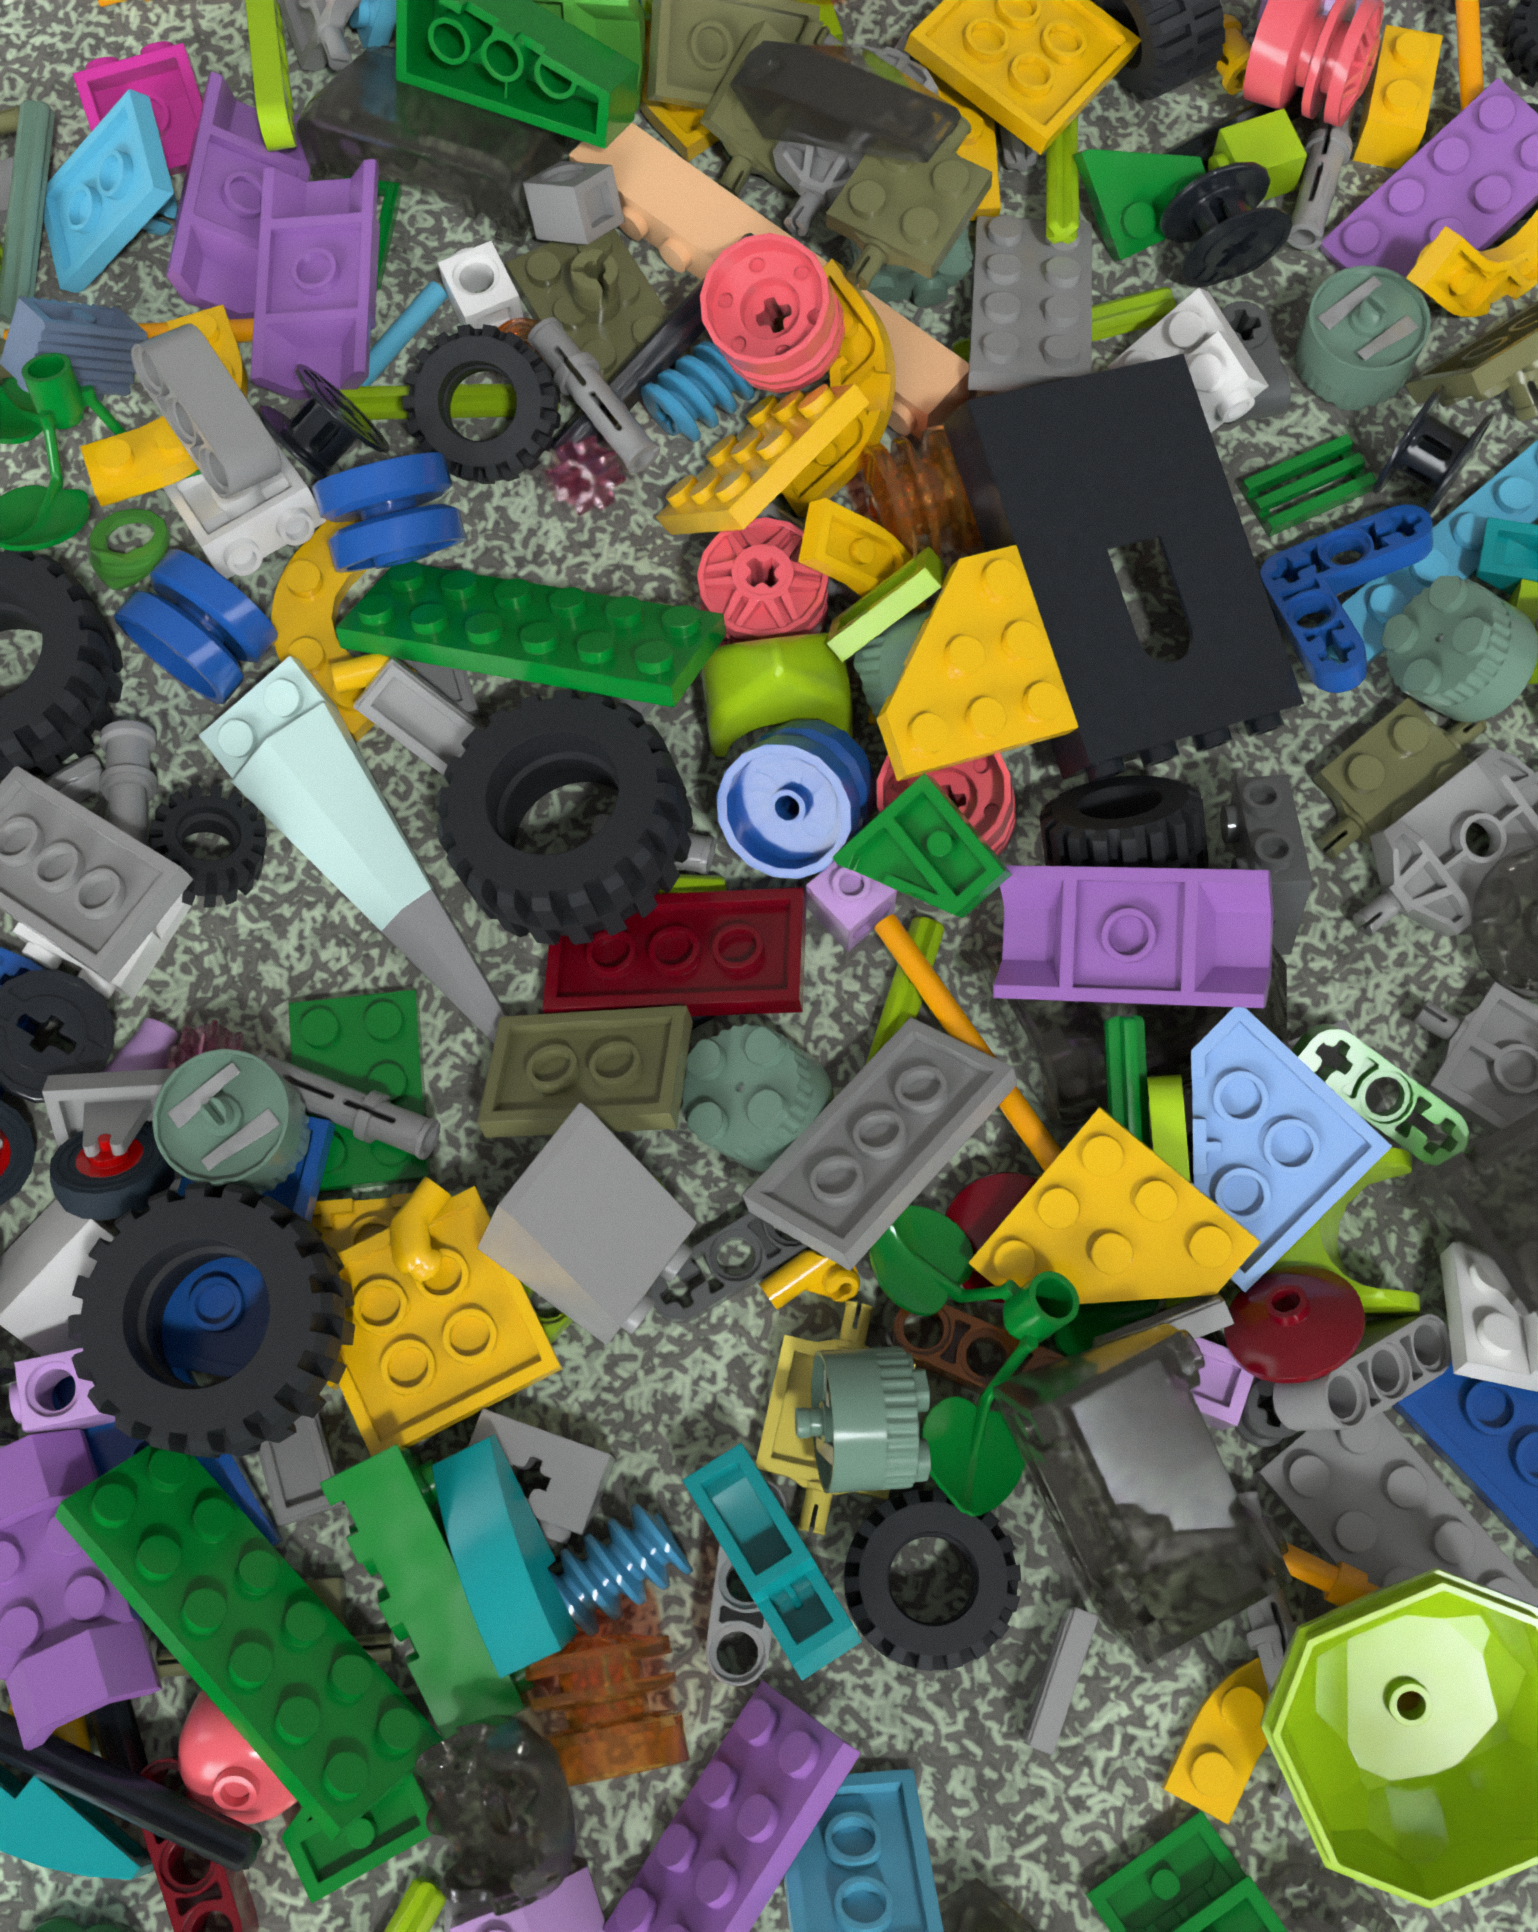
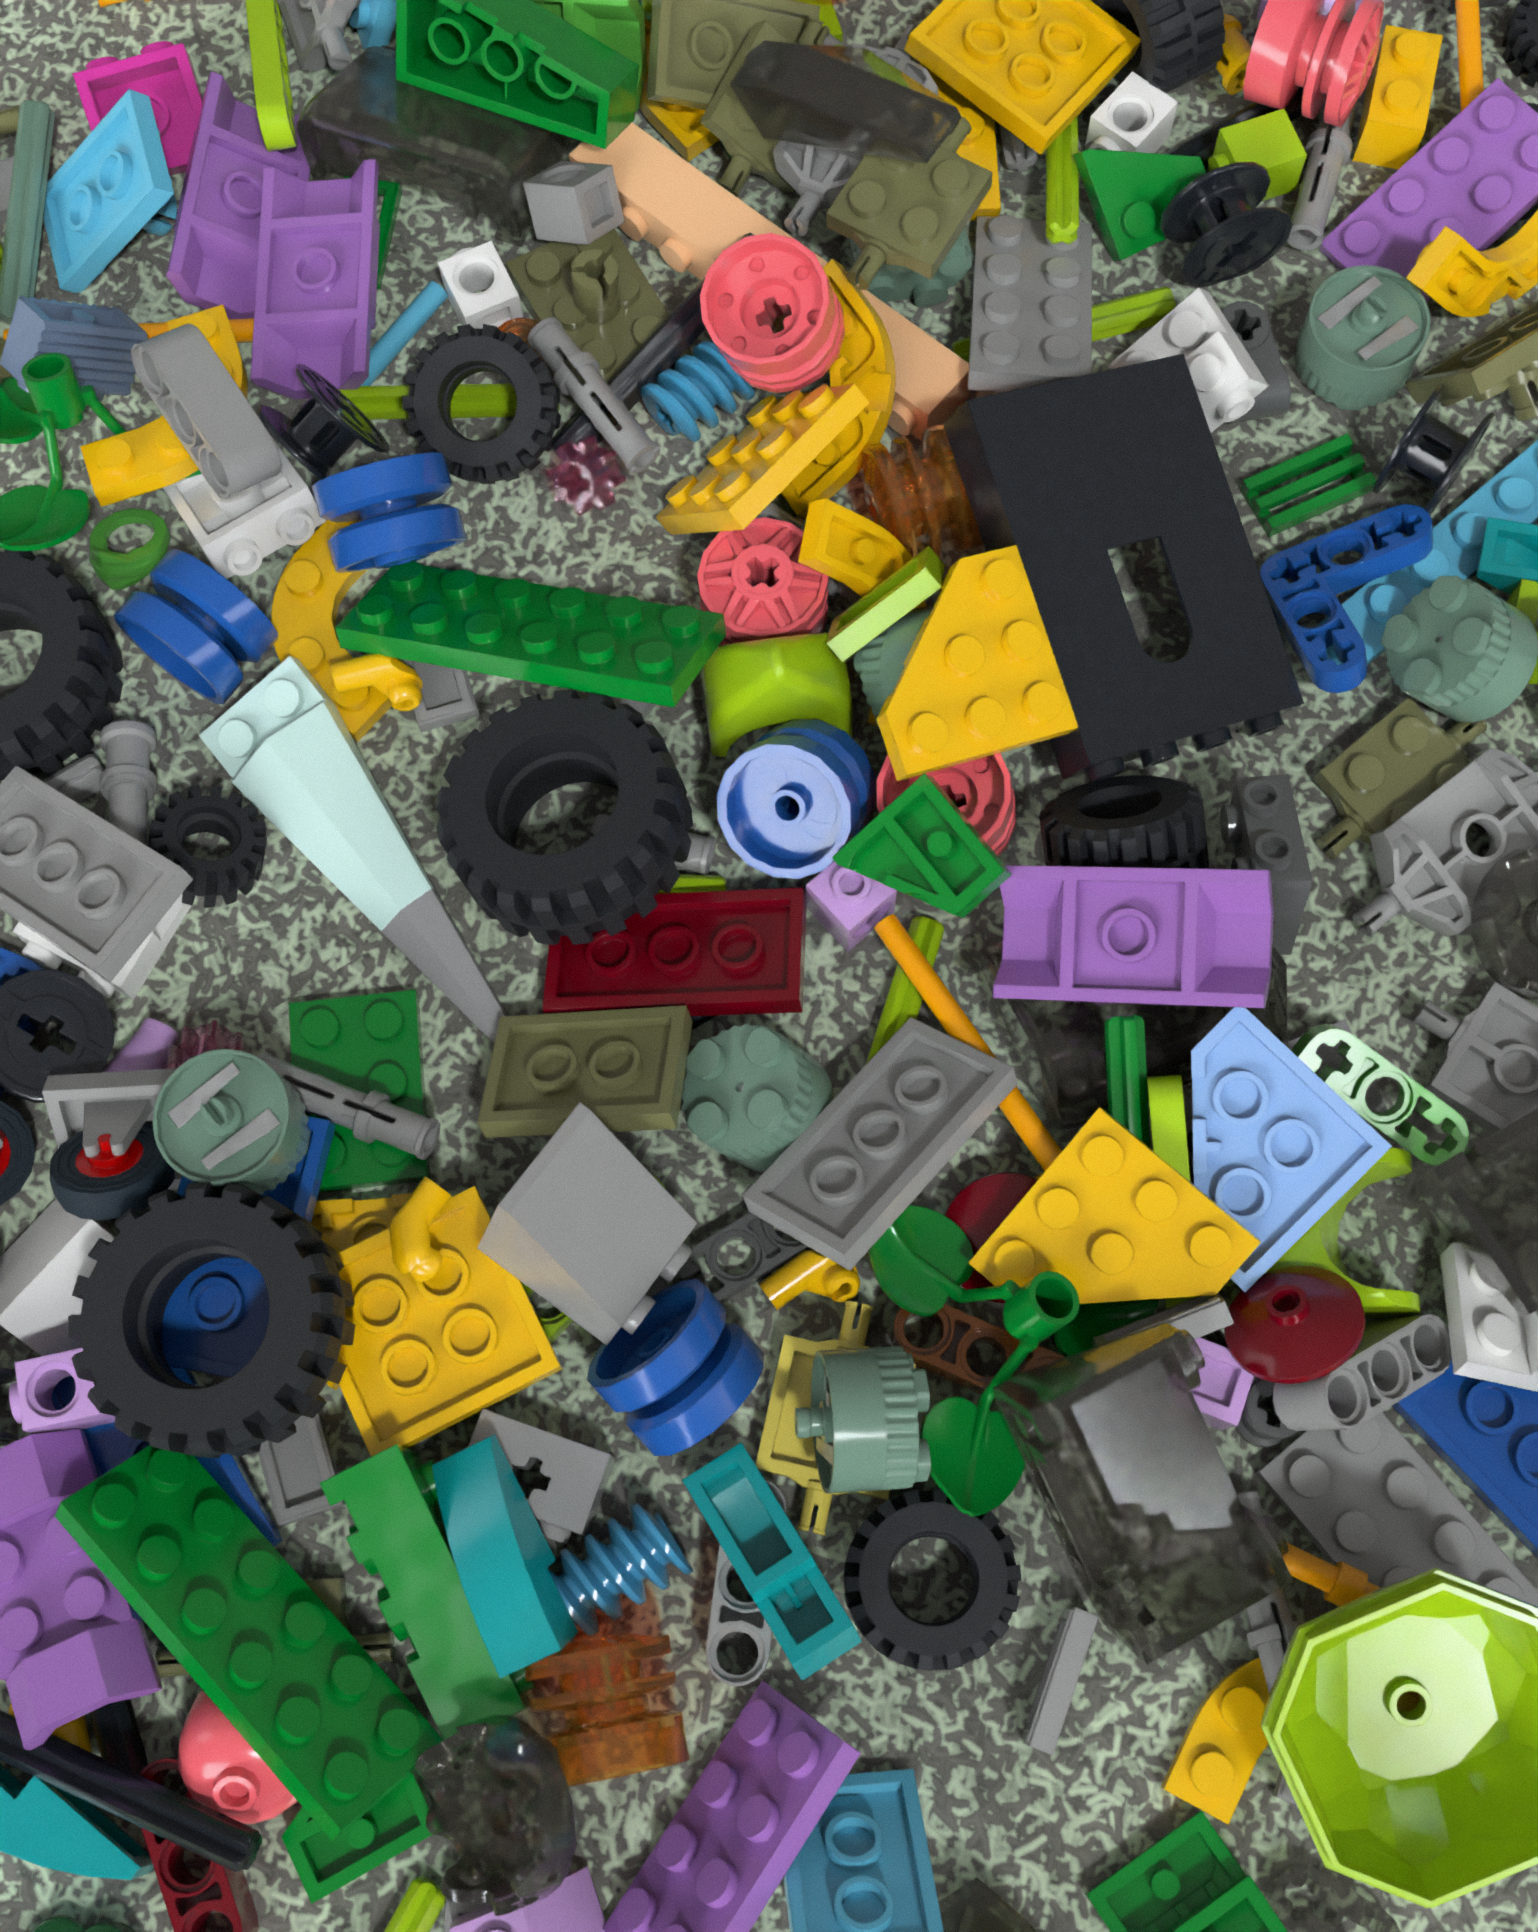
light grey tile [353,655,486,775] -> none
none -> blue wheel [587,1279,764,1456]
none -> white brick [1084,71,1178,153]

